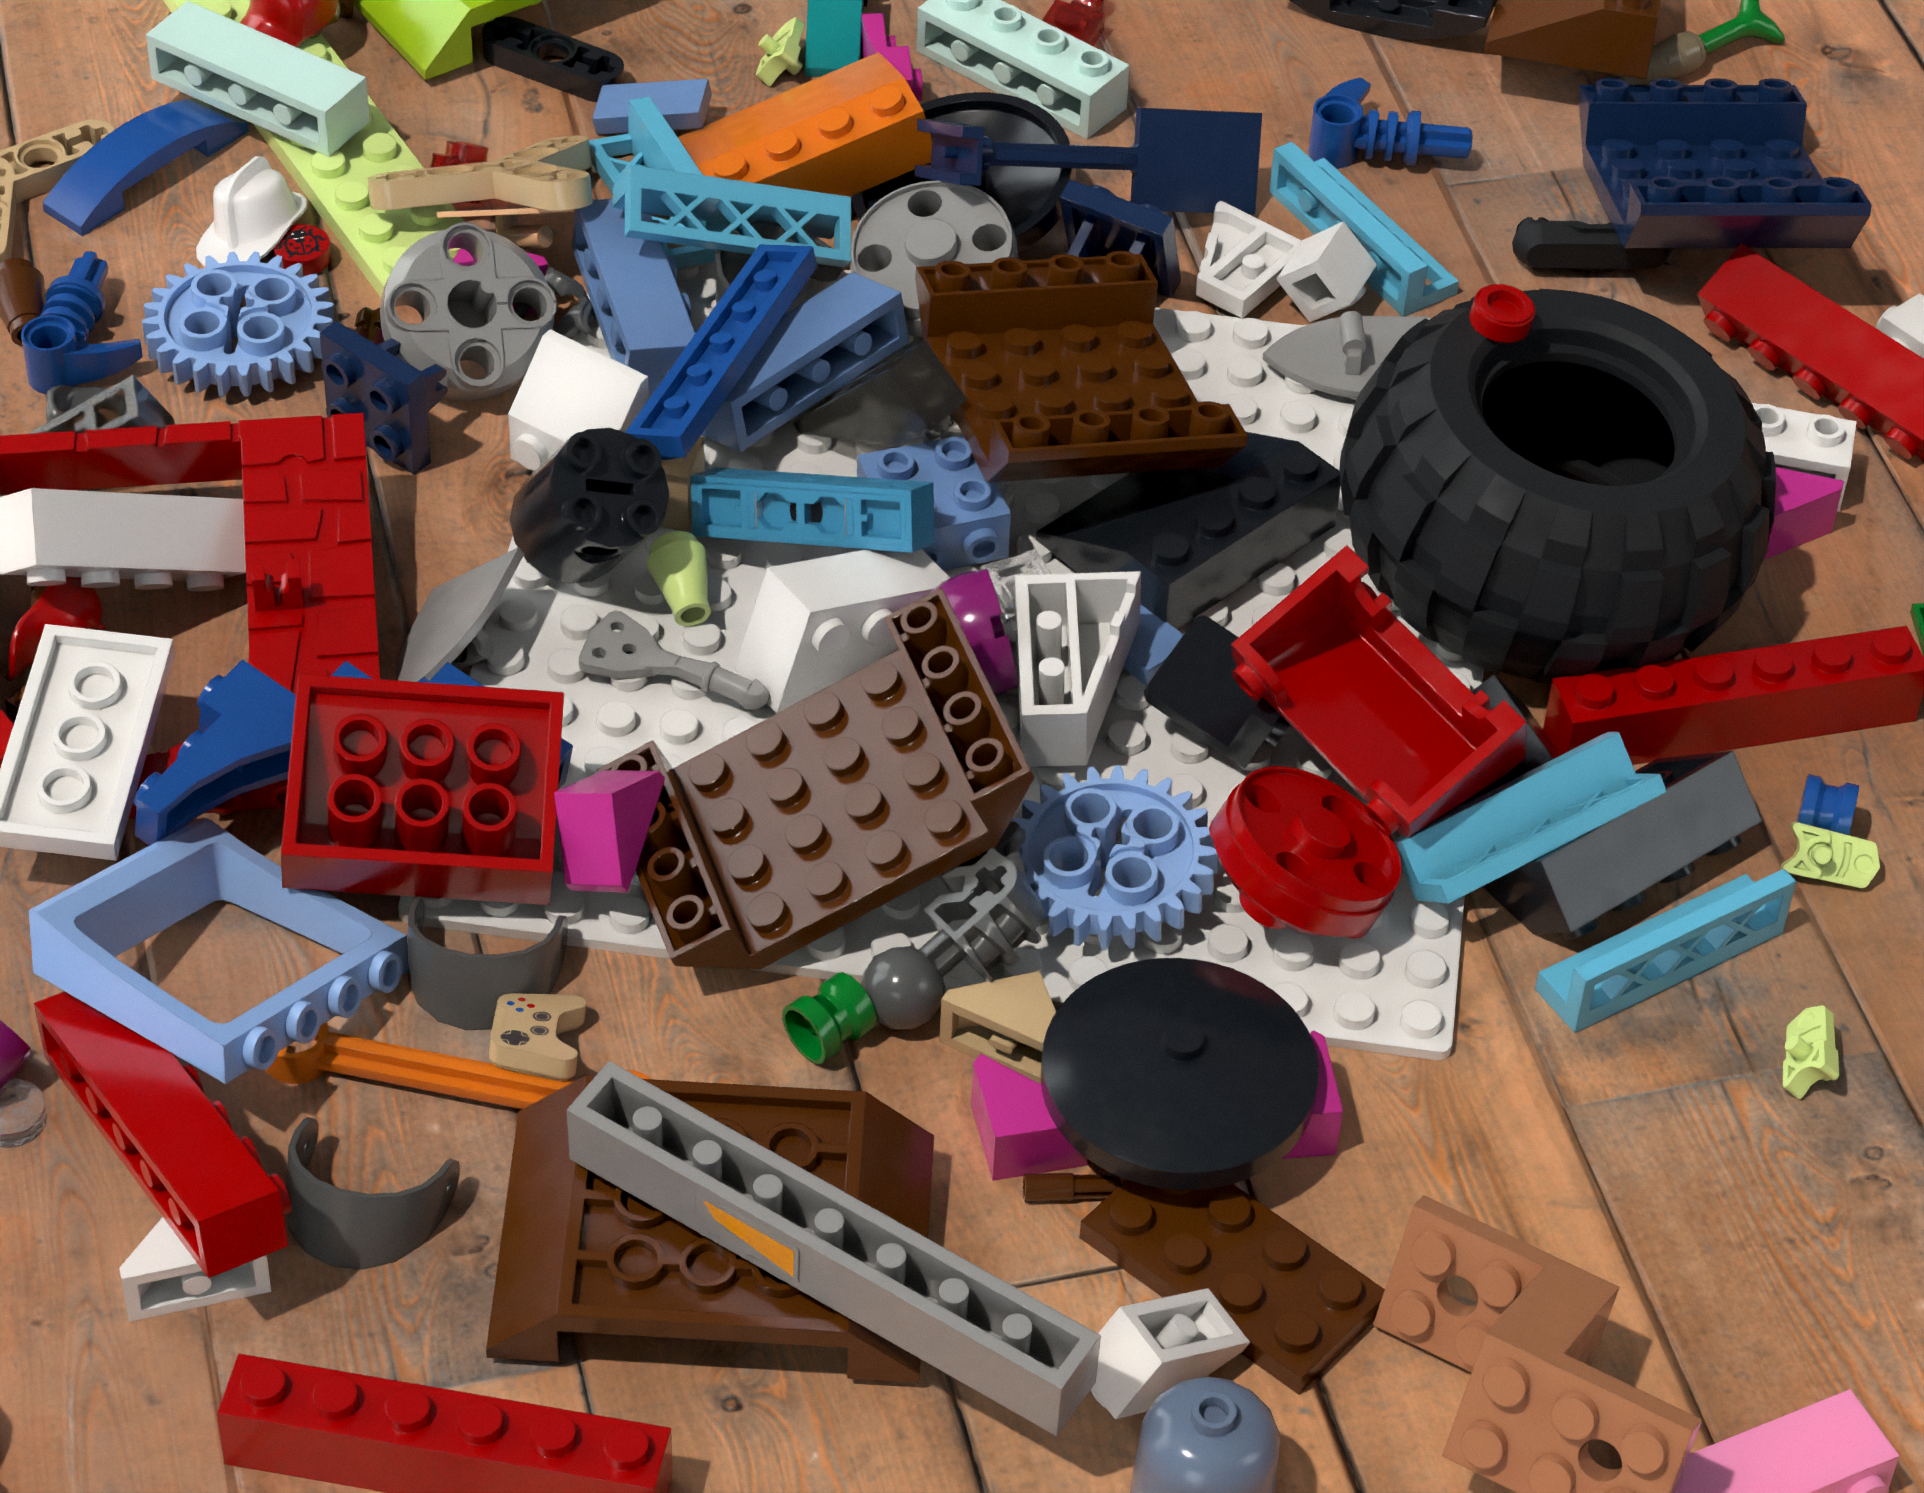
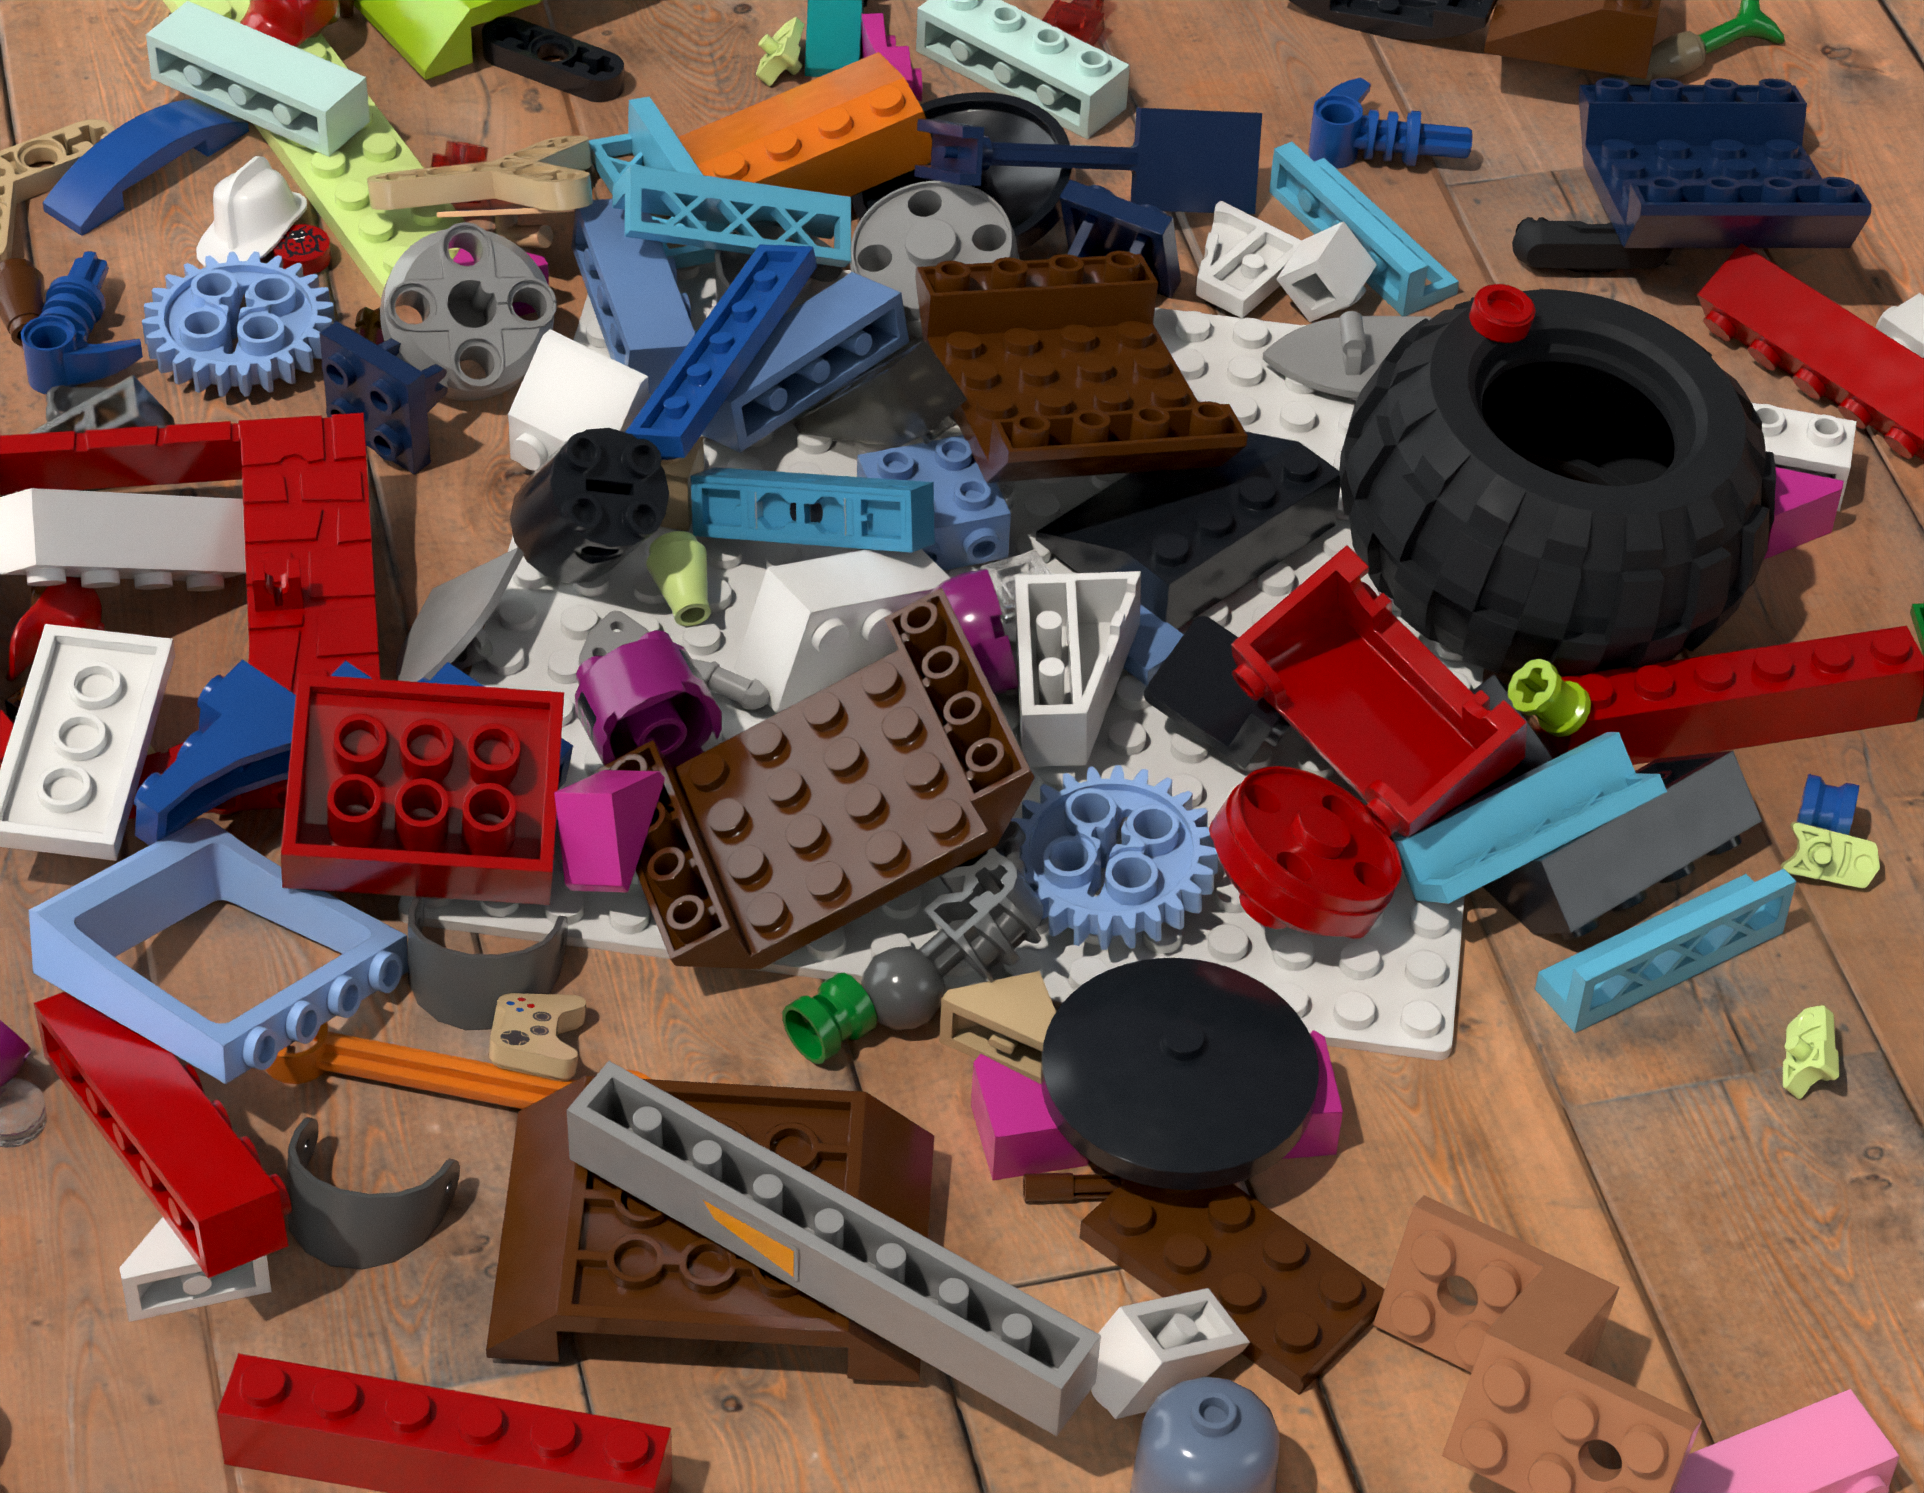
dark grey piece [514,267,595,339] -> none
medium blue tile [592,79,712,135] -> none
none -> magenta brick [575,630,722,768]
none -> lime bush [1508,659,1591,737]

